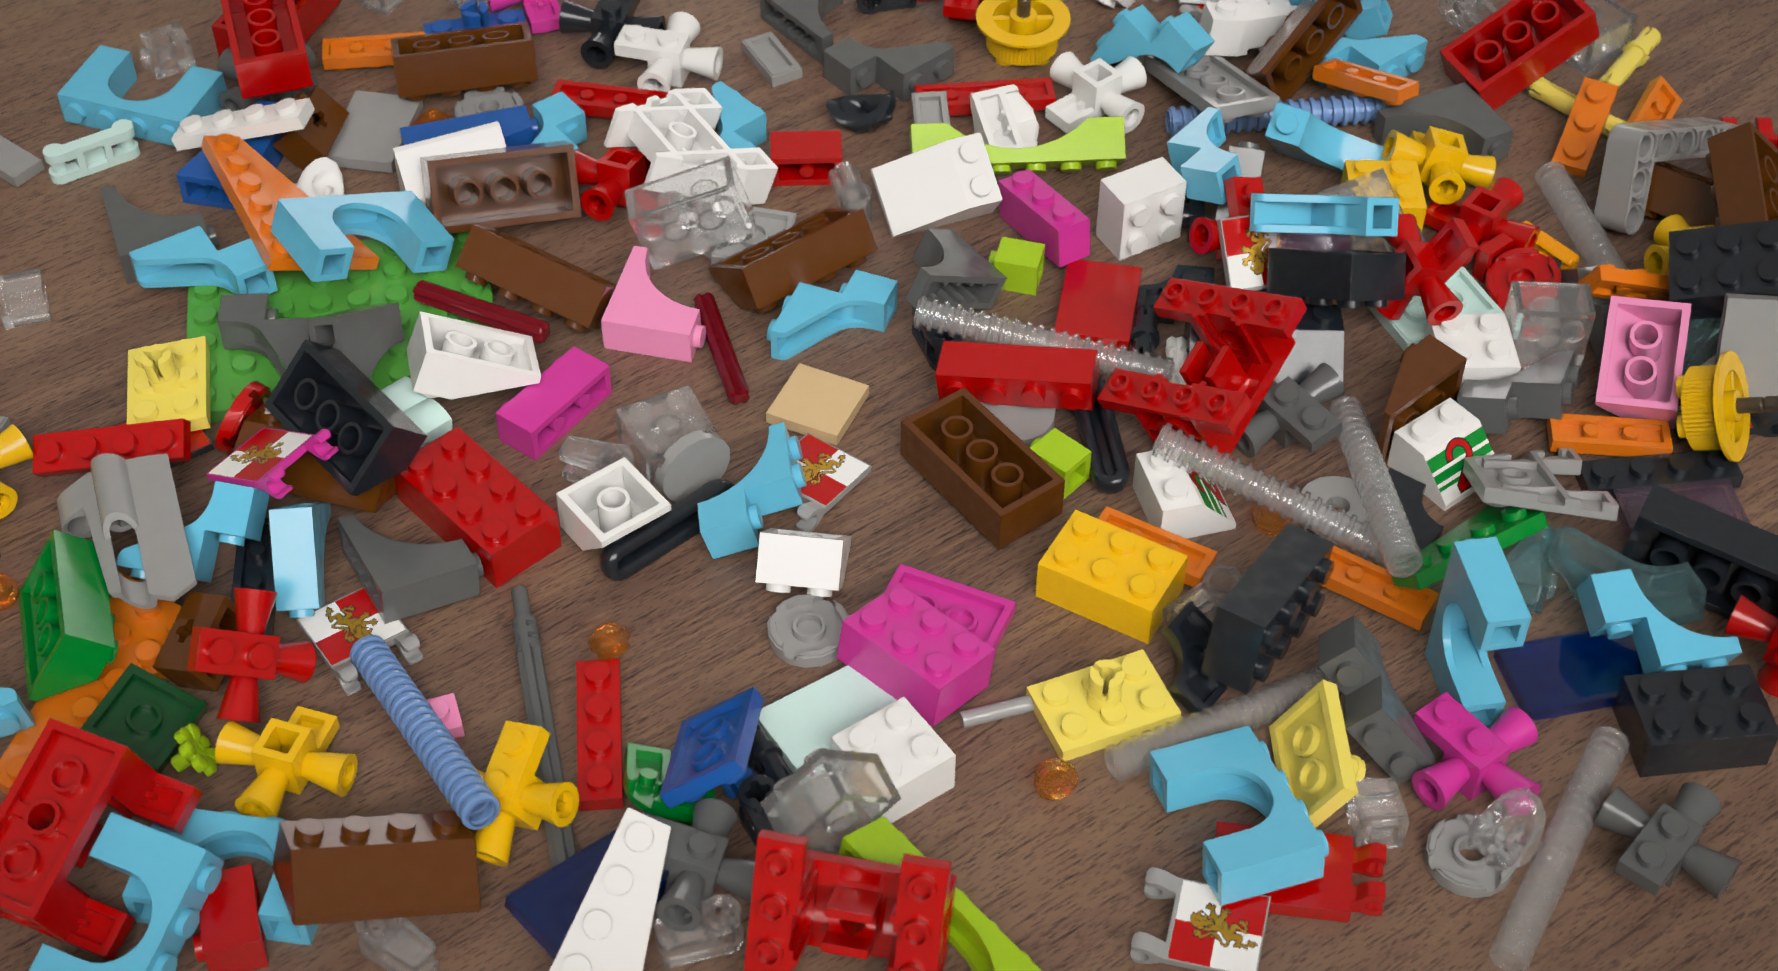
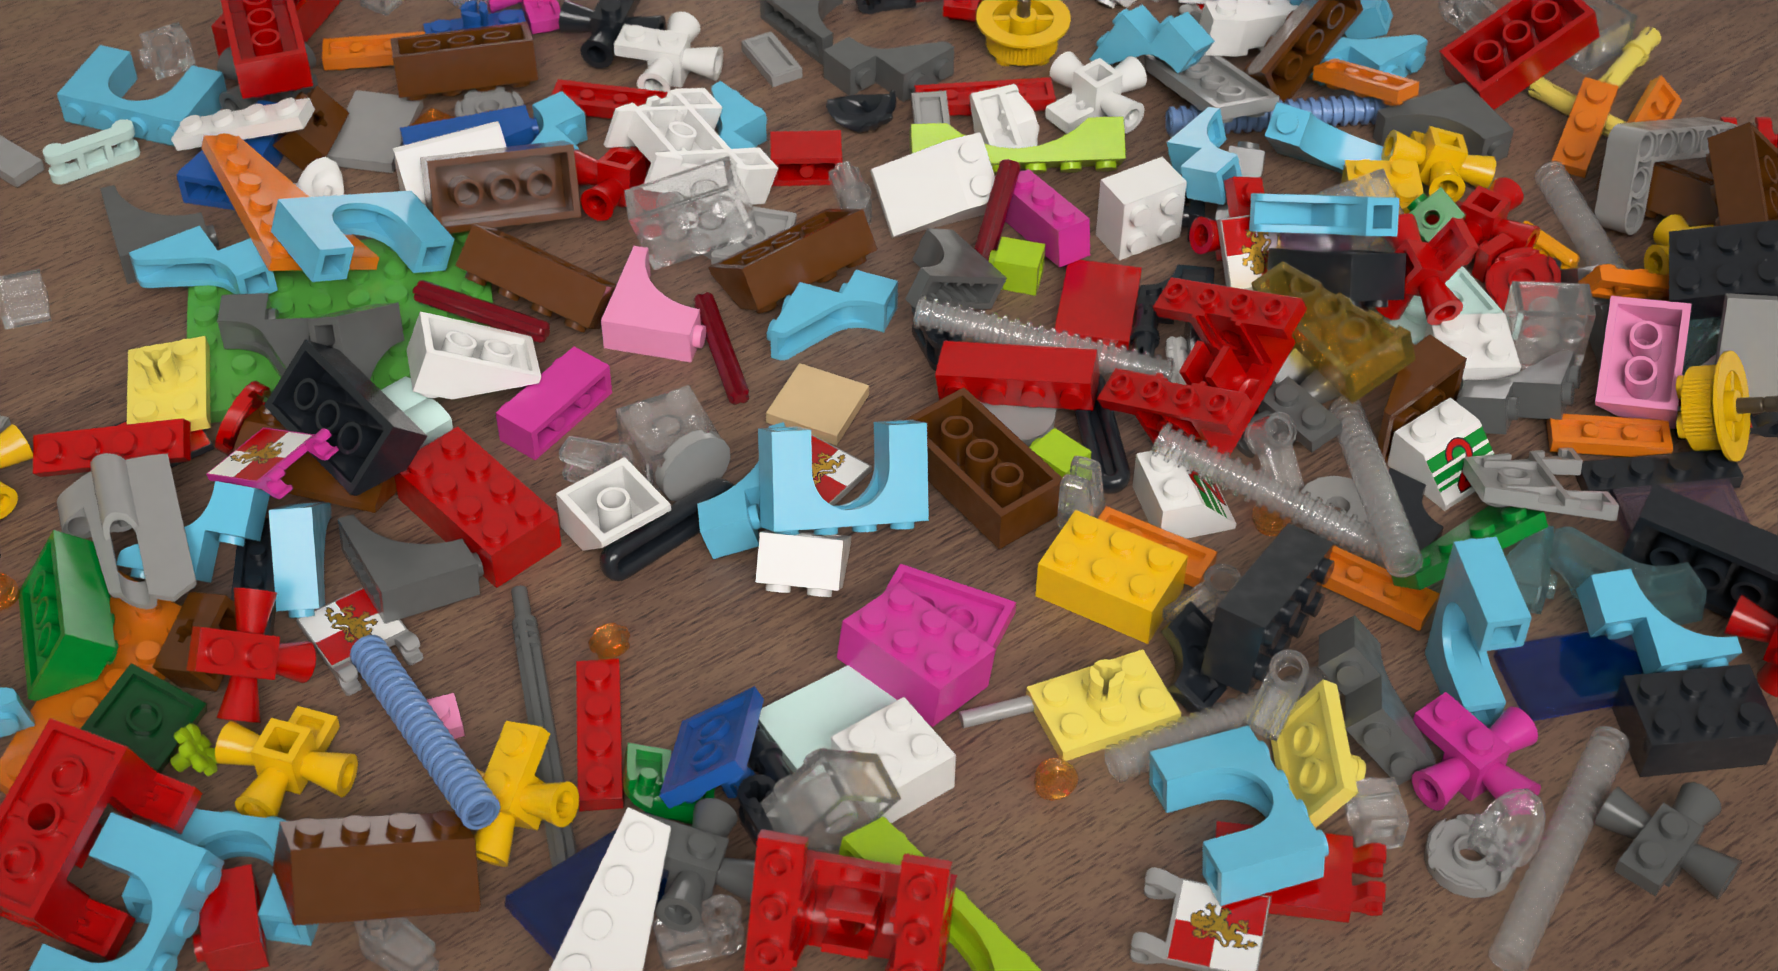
light grey tile [767,594,849,668] -> none
none -> medium azure arch [758,420,929,535]
none -> dark red axle [974,159,1021,261]
none -> clear piece [1057,456,1105,530]
none -> clear piece [1242,649,1310,742]
none -> clear piece [1244,412,1305,496]
none -> clear yellow wedge [1251,261,1416,404]
none -> brick [1407,187,1465,242]

